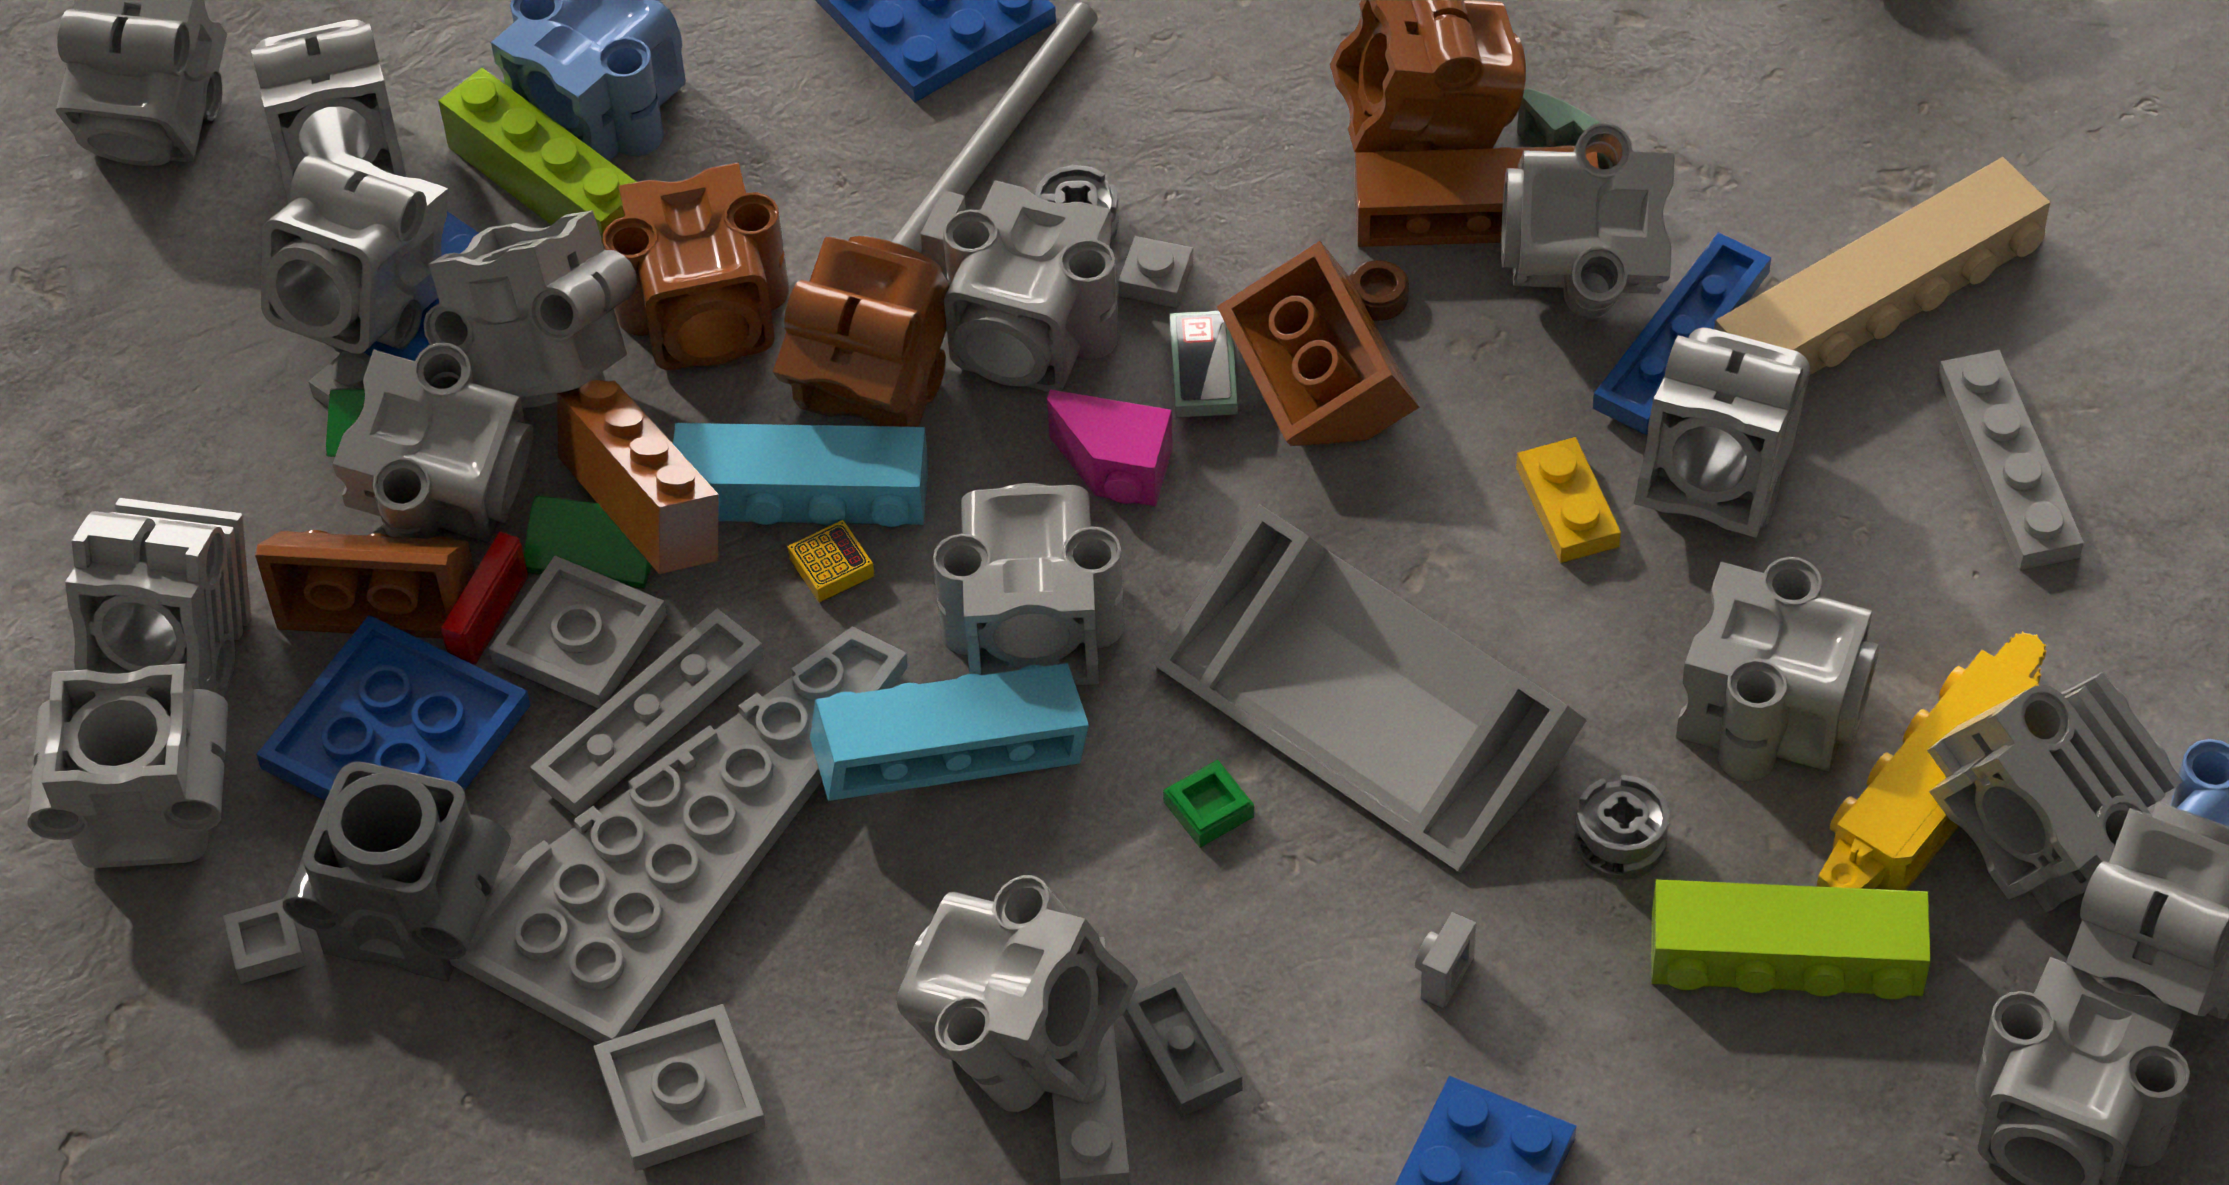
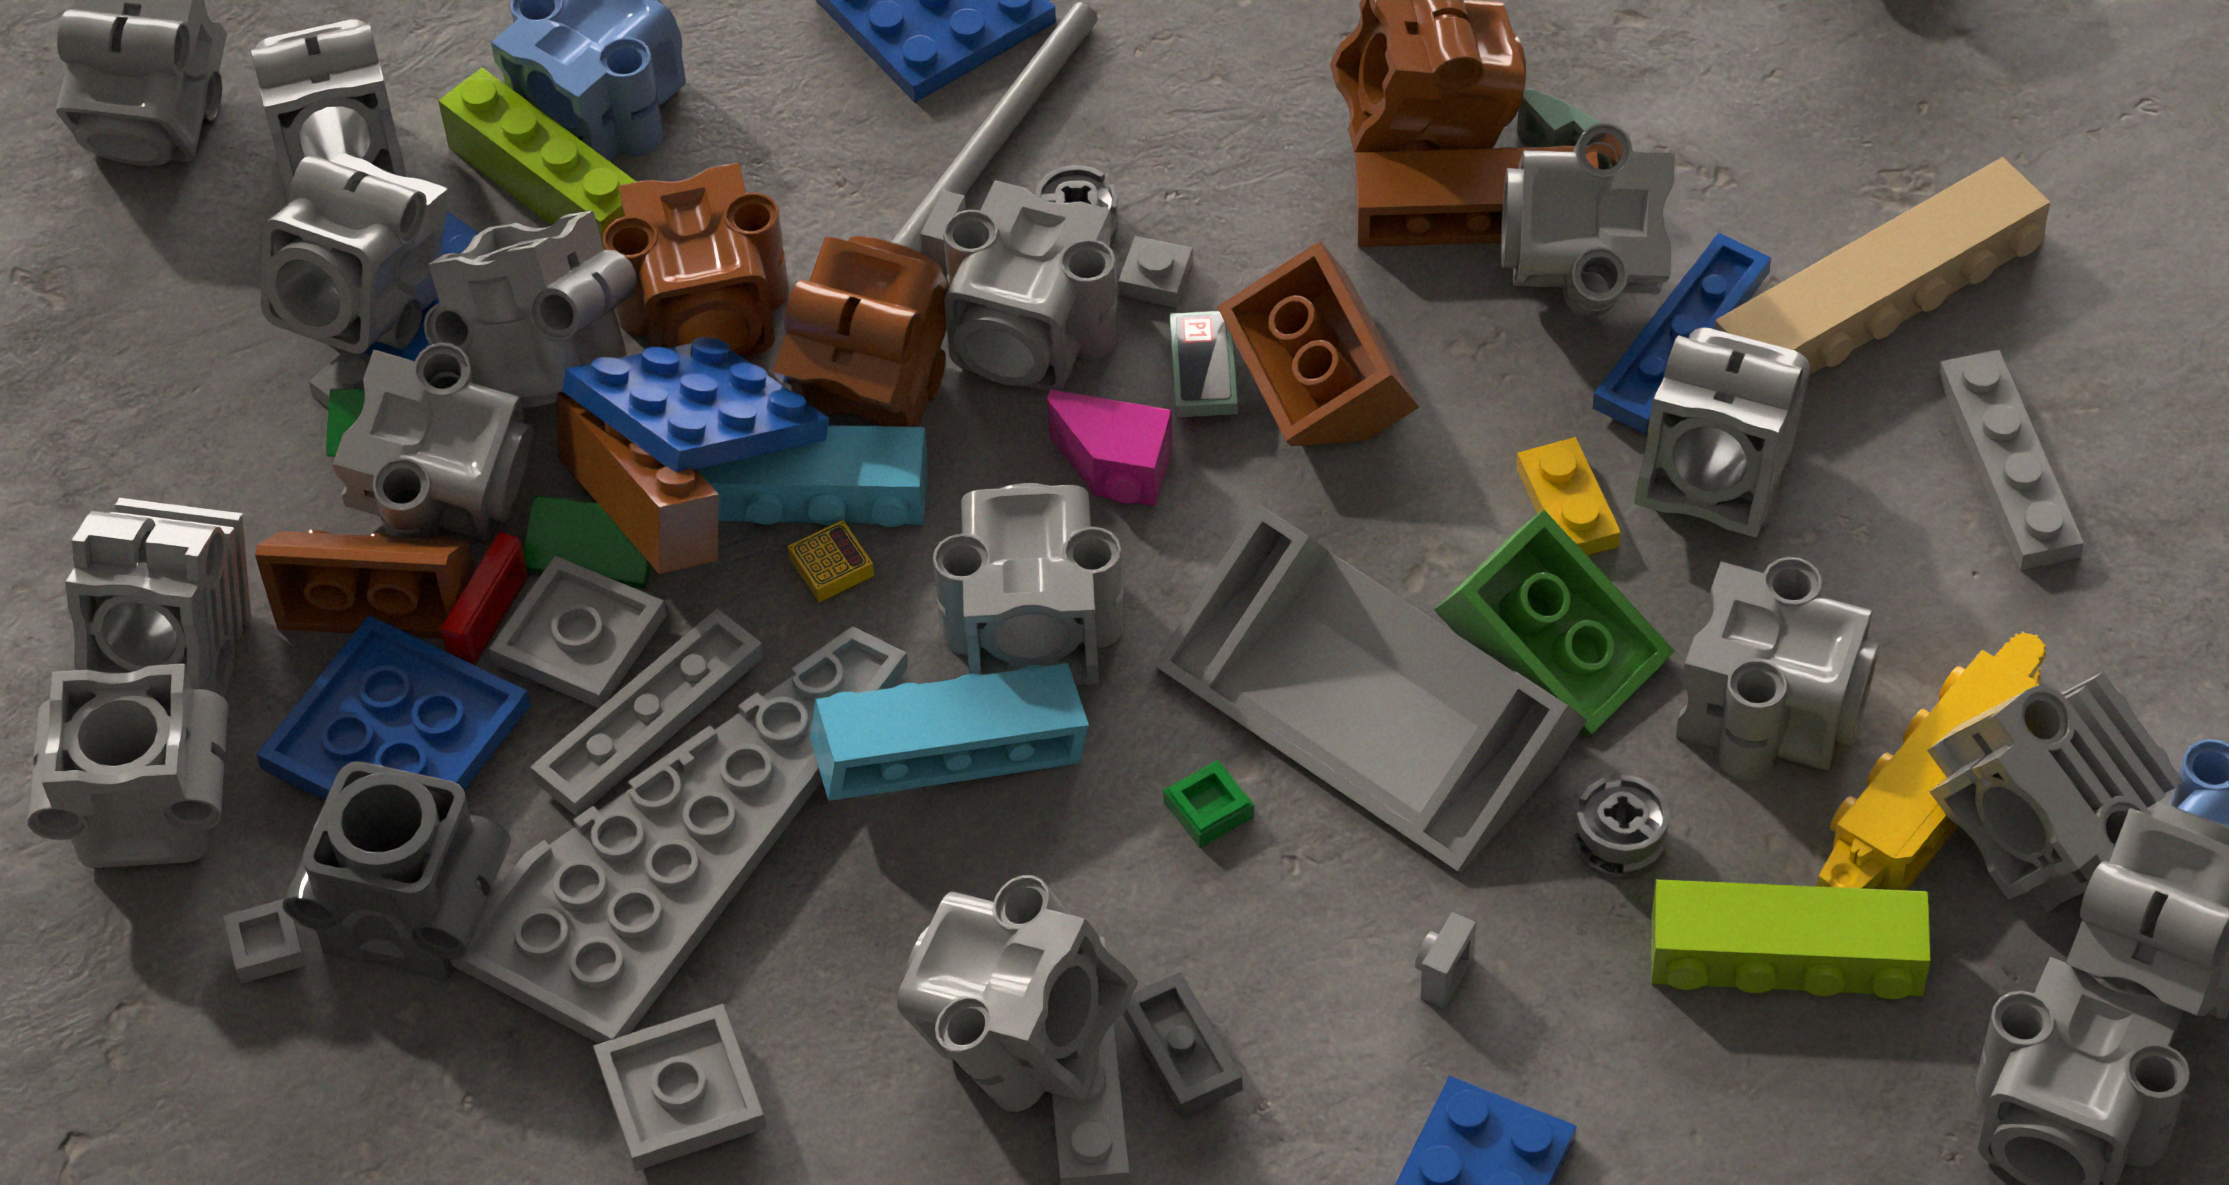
reddish brown tile [1349,260,1409,321] -> none
none -> blue plate [562,337,829,473]
none -> bright green slope [1434,510,1675,737]

